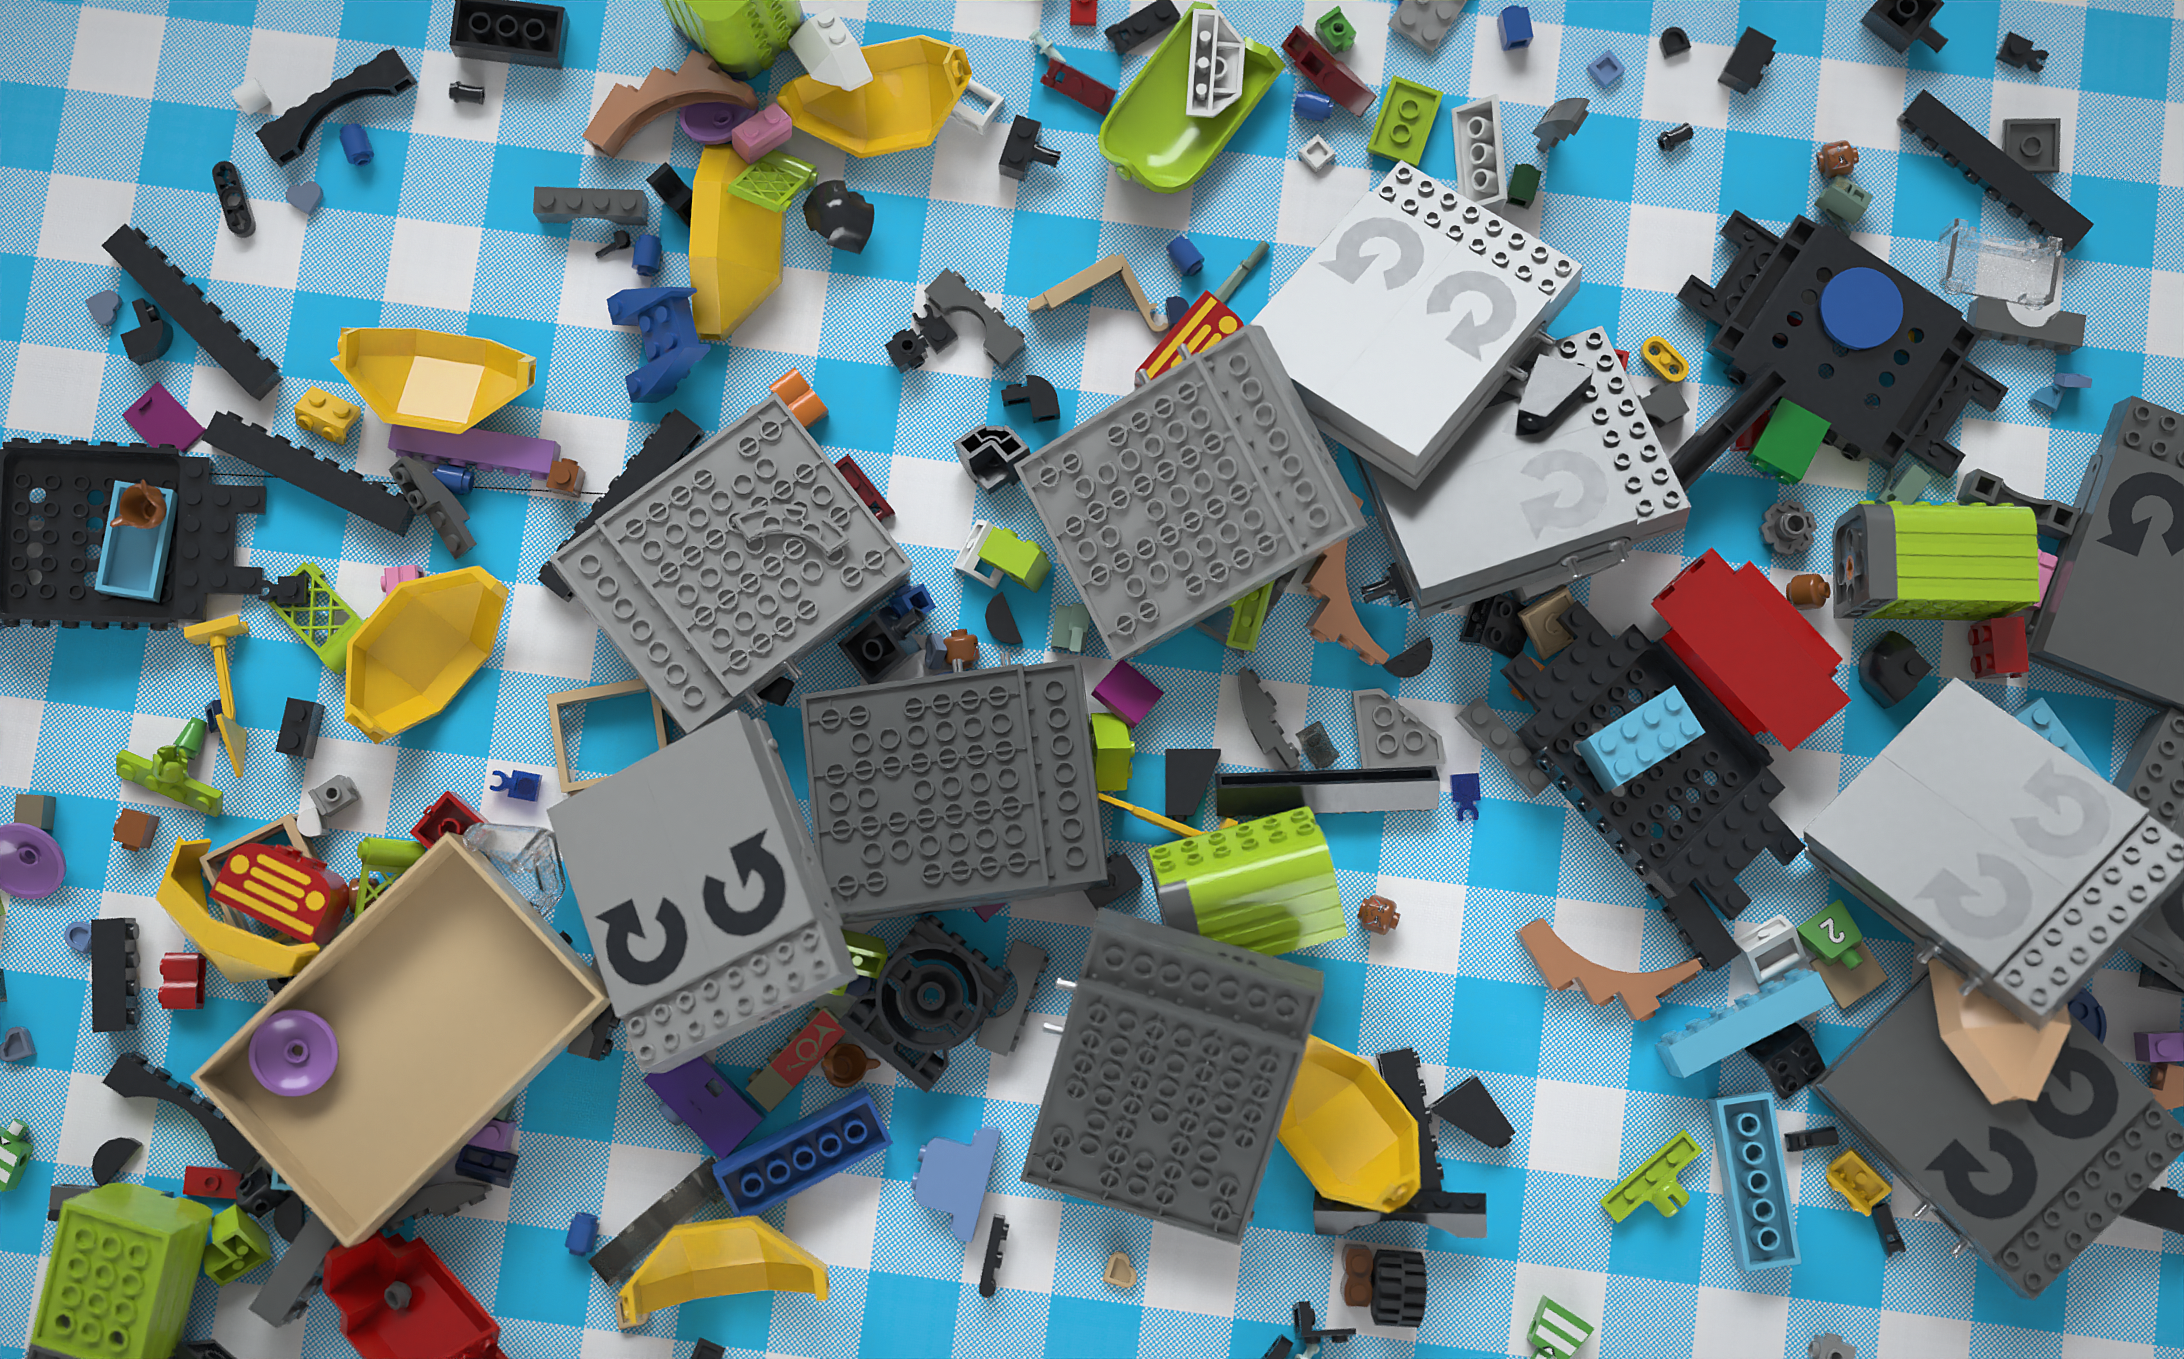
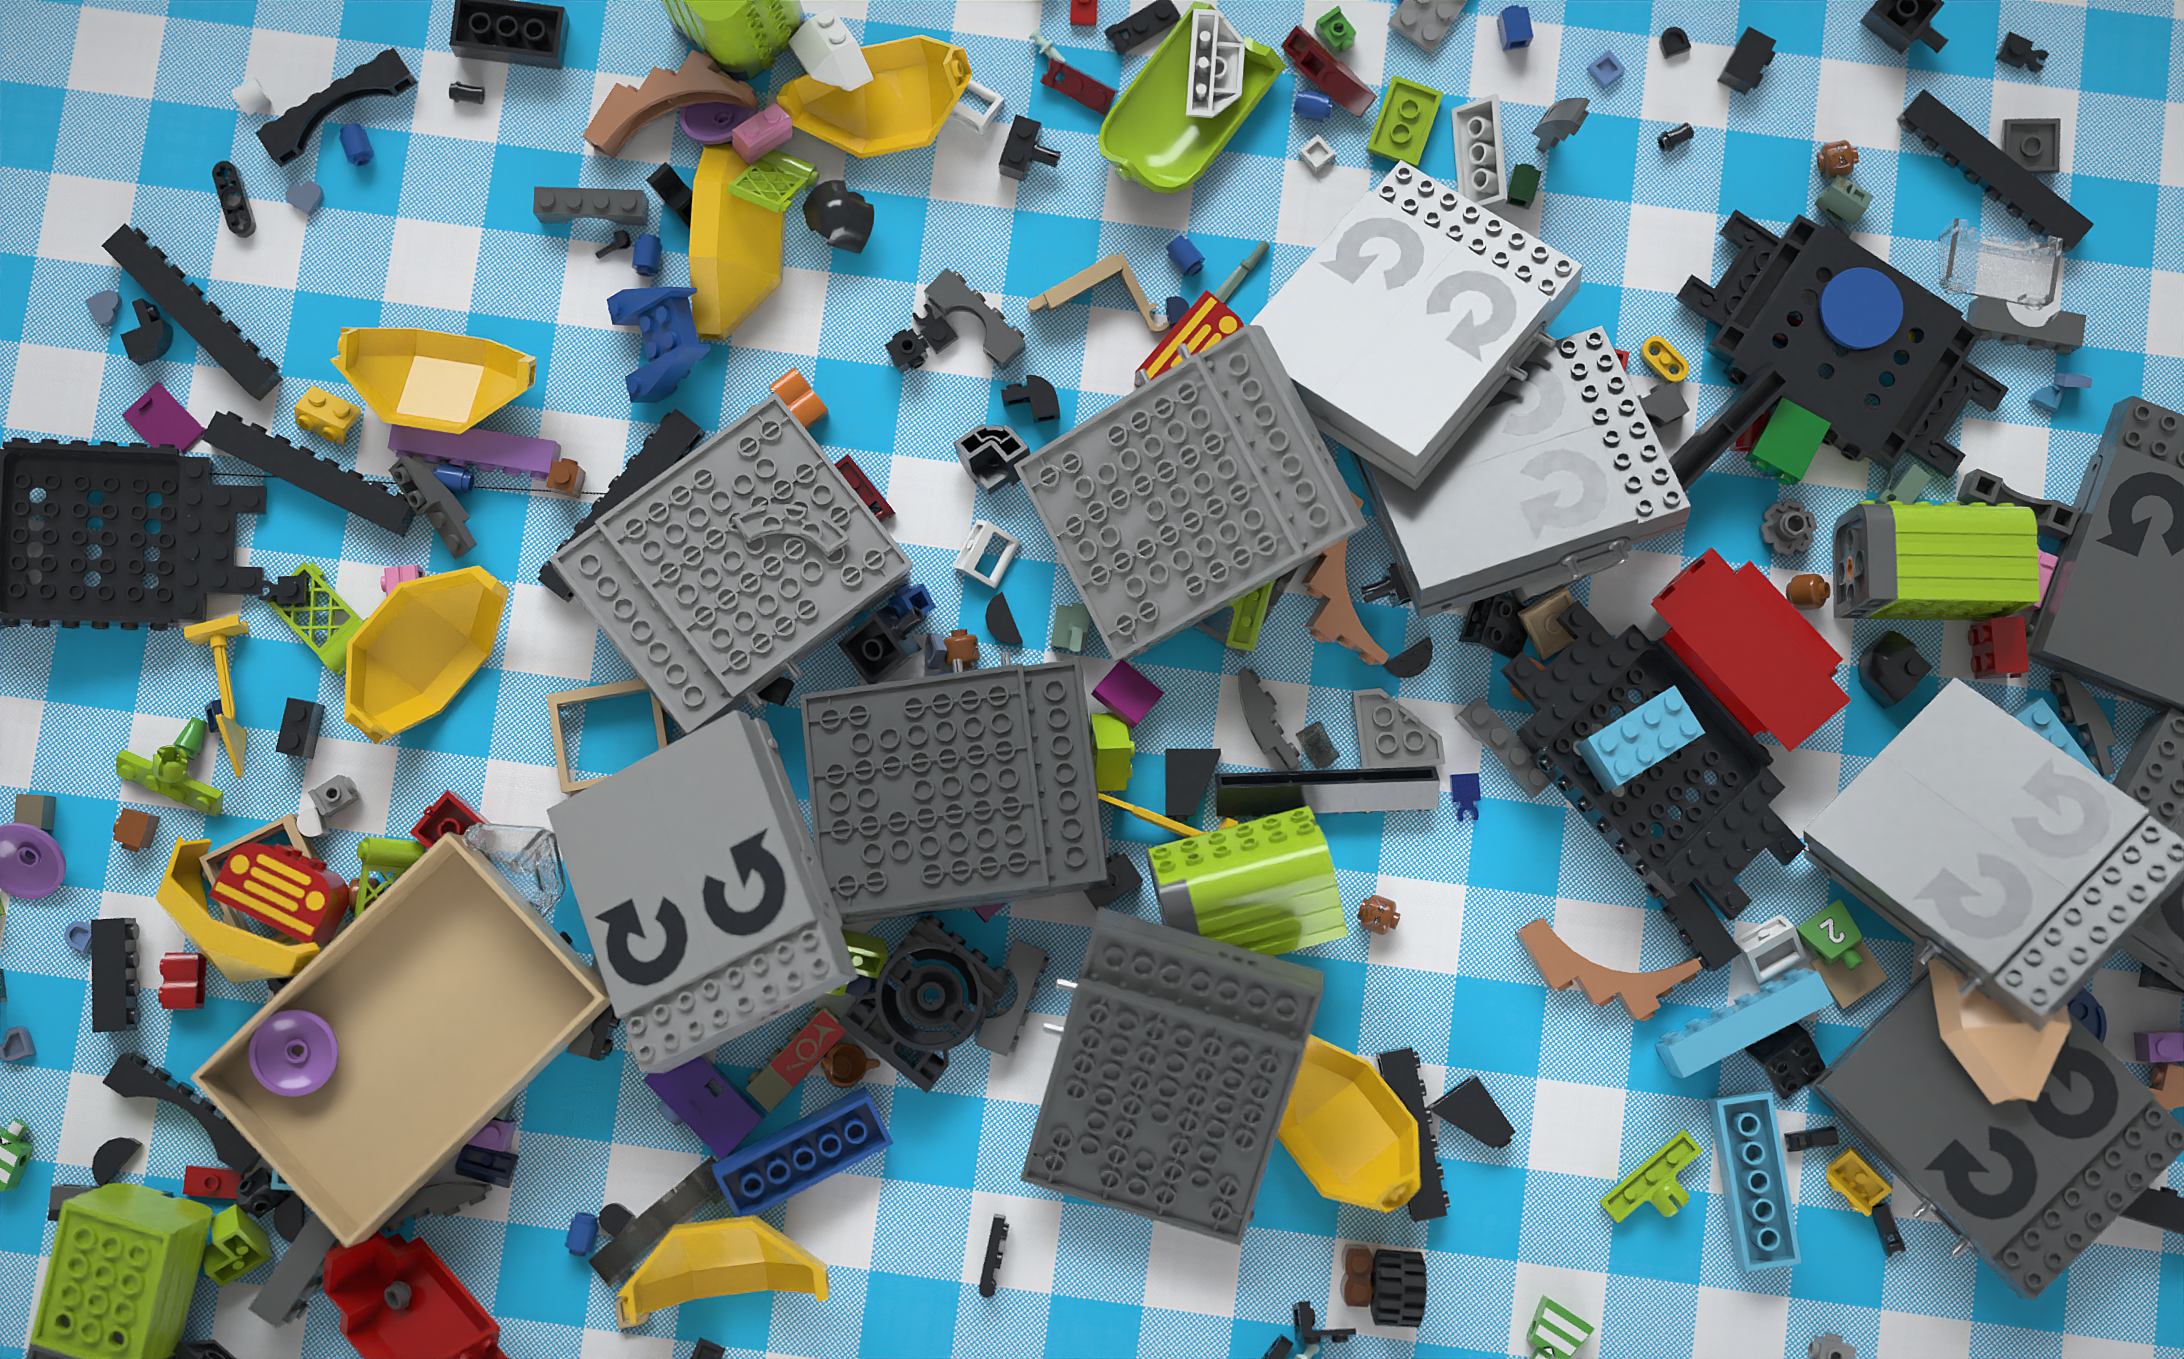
medium azure piece [95,481,179,603] -> none
dark orange hair [110,480,167,529] -> none
clear blue plate [489,770,543,802] -> none
medium blue brick [910,1126,1001,1242] -> none
lime brick [977,527,1053,593] -> none
tan tile [1102,1251,1137,1288] -> none
black arch [1313,1190,1487,1238] -> none
slope [1516,354,1593,431] -> none
none -> black tile [599,1203,634,1238]
none -> dark grey slope [2050,671,2117,777]

